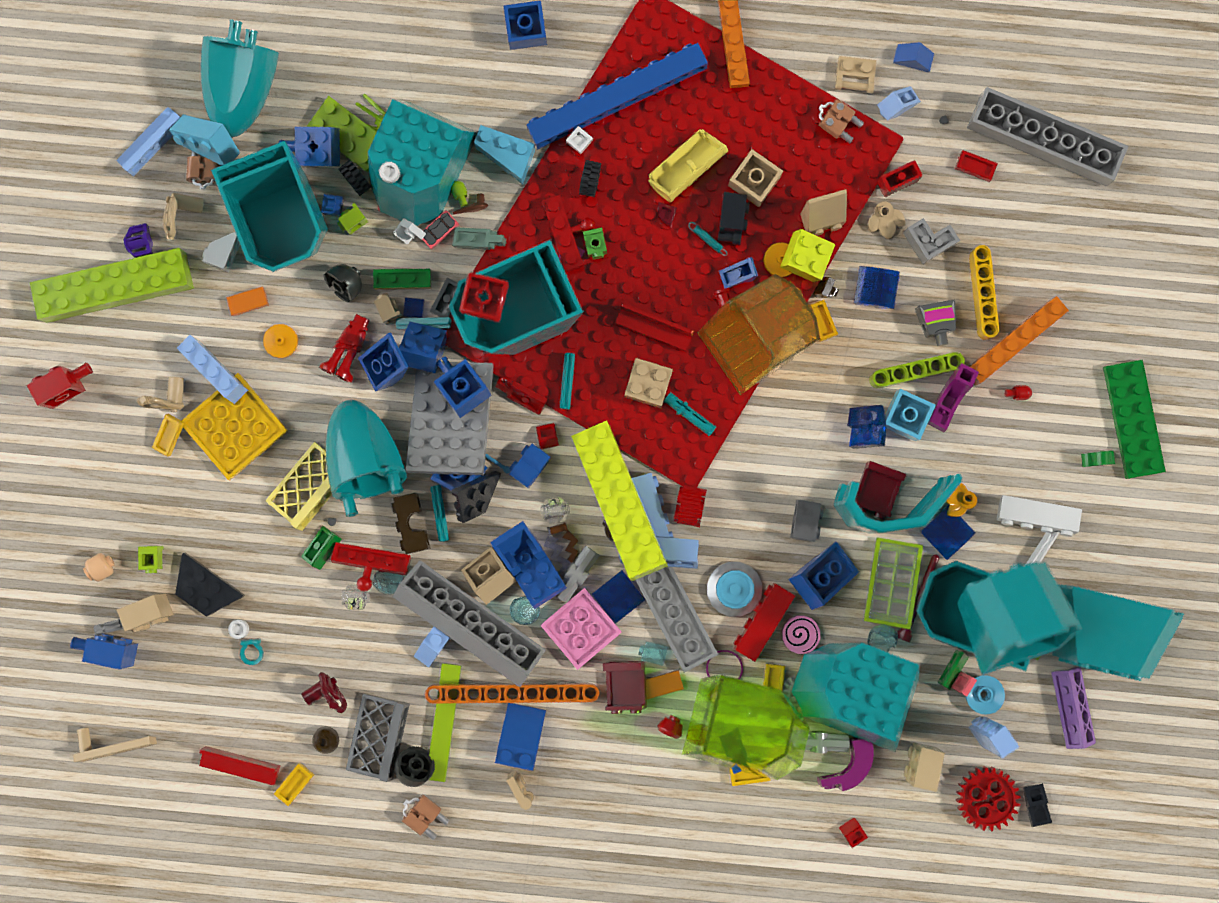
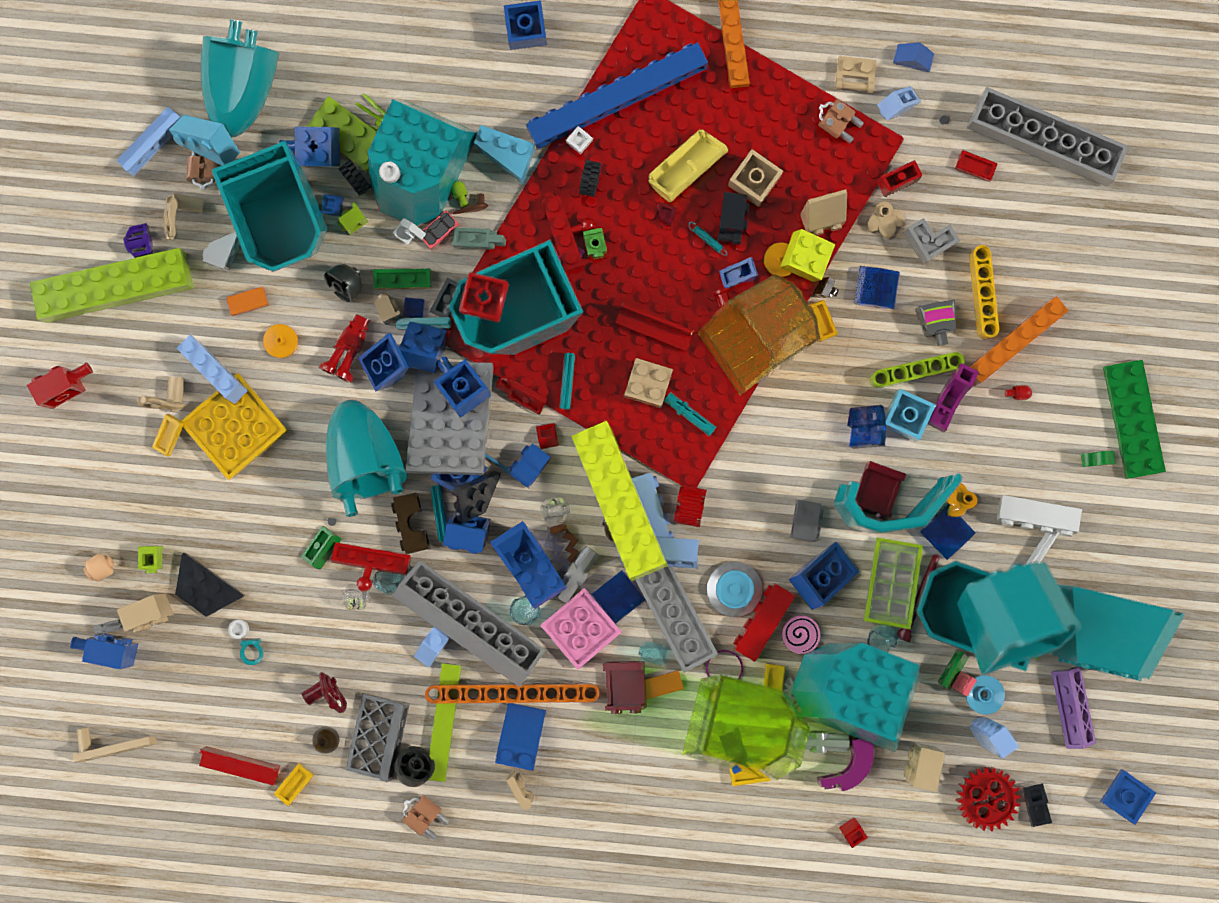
light yellow fence [265,442,332,531] -> none
tan slope [461,547,517,605] -> none
red cone [657,714,683,739] -> none
none -> blue brick [443,512,491,554]
none -> blue plate [1100,769,1156,825]

